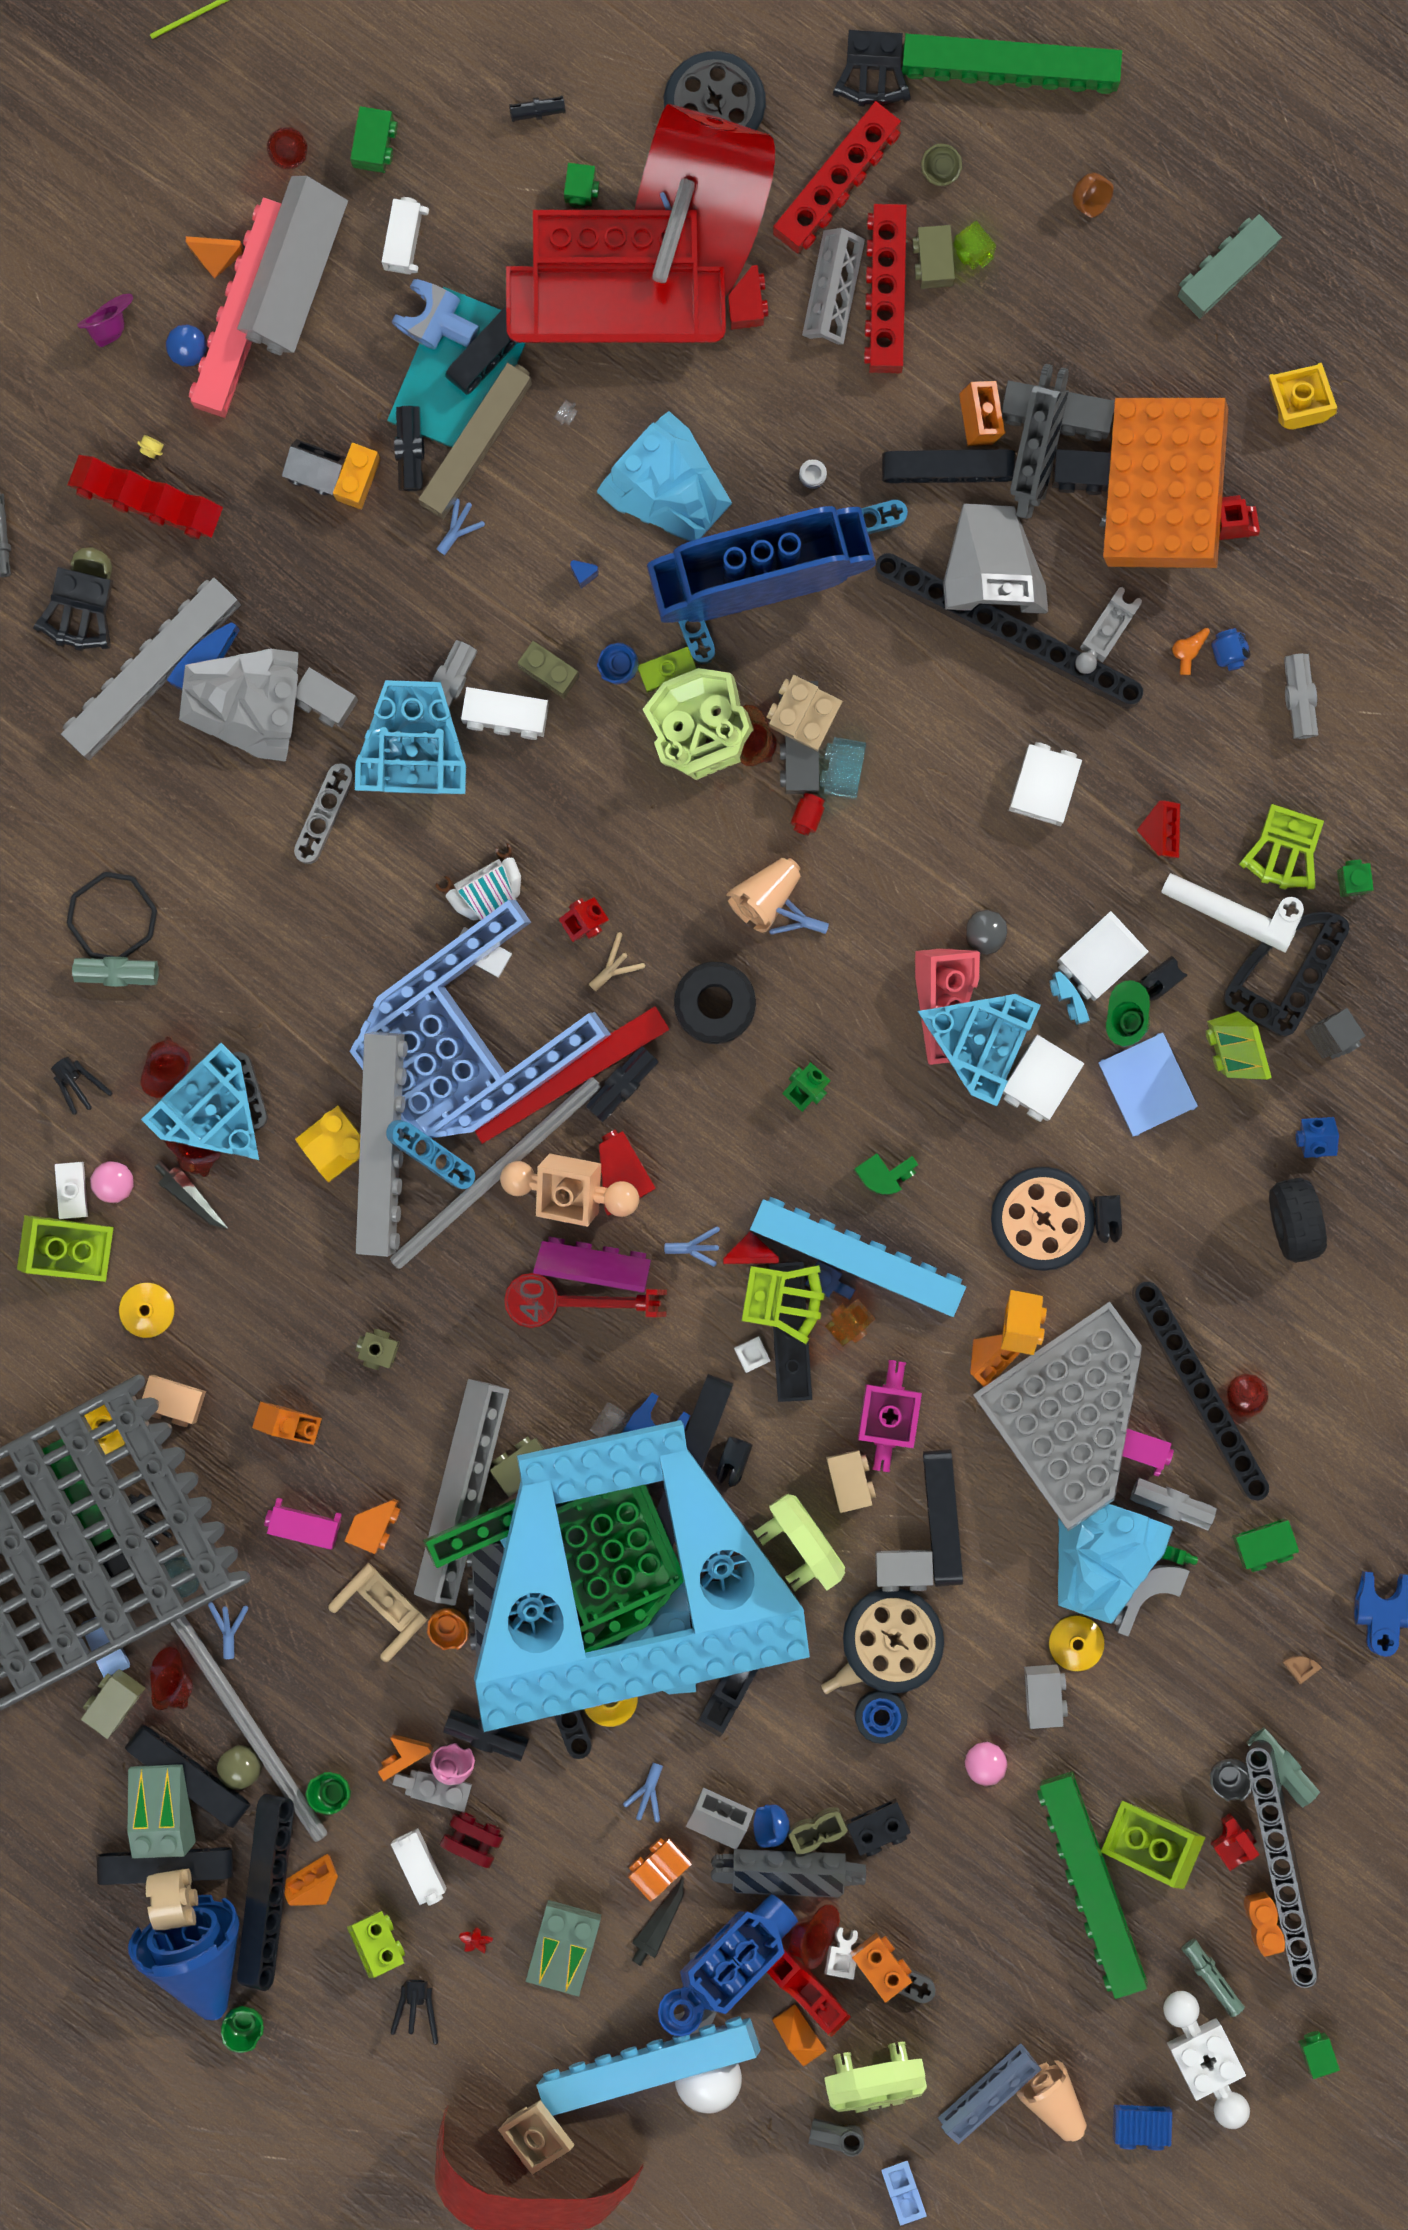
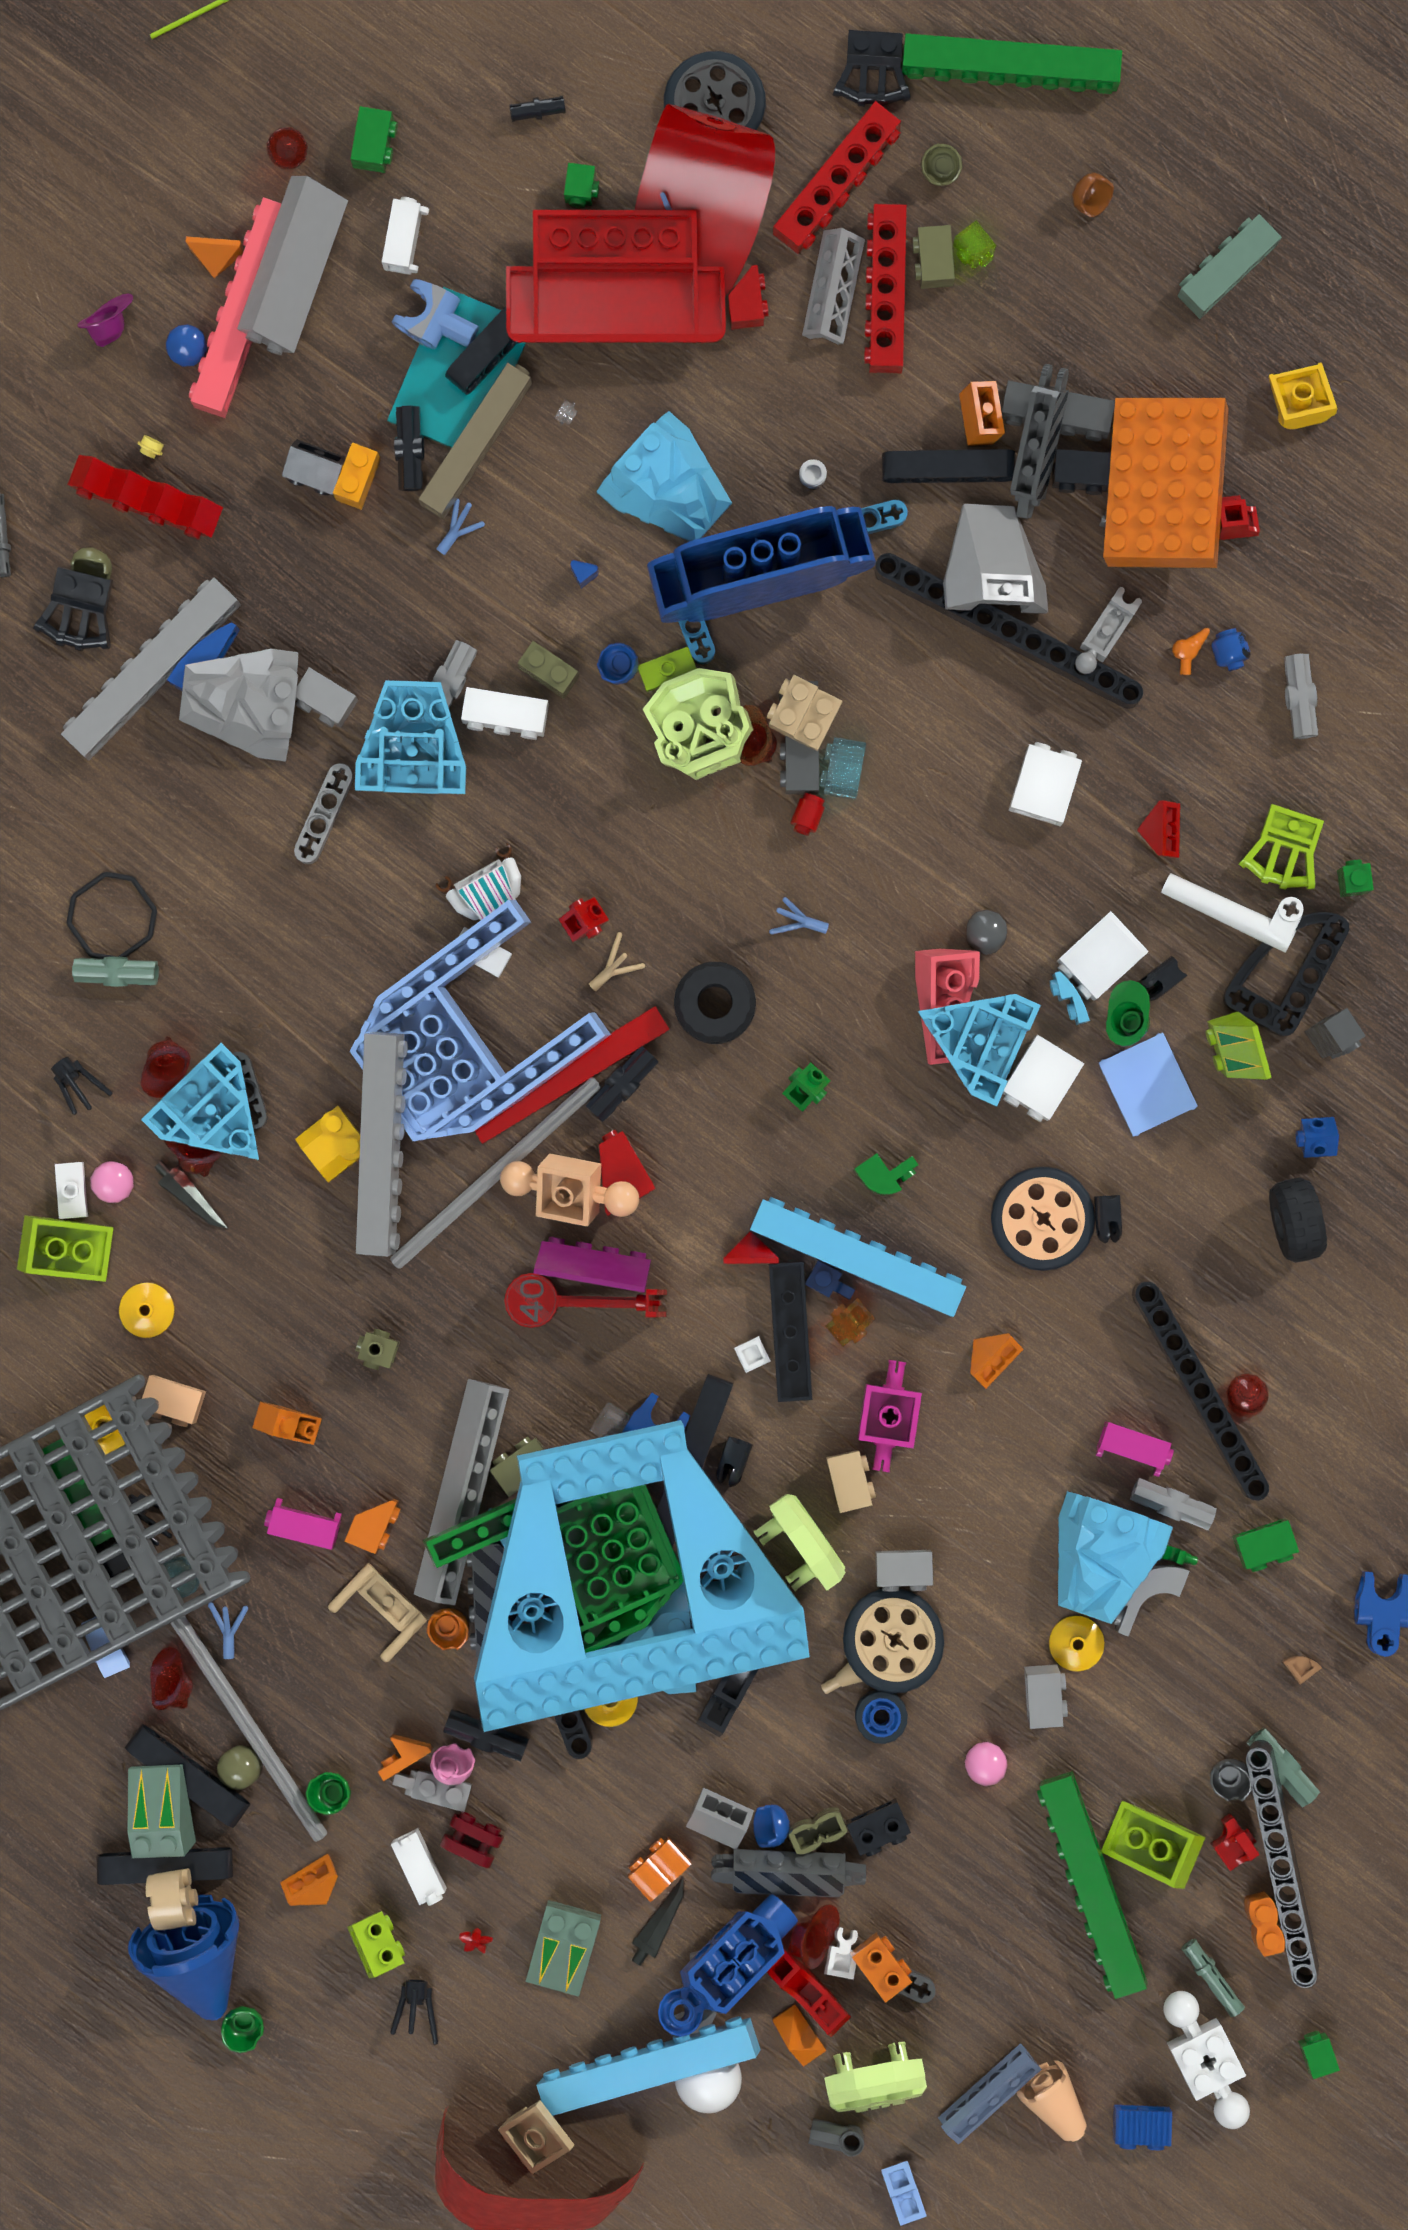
brick [81,1669,146,1739] -> none
black beam [237,1793,294,1991] -> none
dark azure beam [386,1120,475,1189] -> none
medium blue plant [623,1763,663,1823] -> none
light grey axle [652,179,695,283] -> none
medium blue plant [664,1227,720,1267] -> none
light nougat cone [726,858,801,933] -> none
lime plate [742,1265,825,1344] -> none
black beam [923,1449,963,1587] -> none
light grey plate [973,1302,1142,1531] -> none
light orange brick [1001,1290,1047,1355] -> none

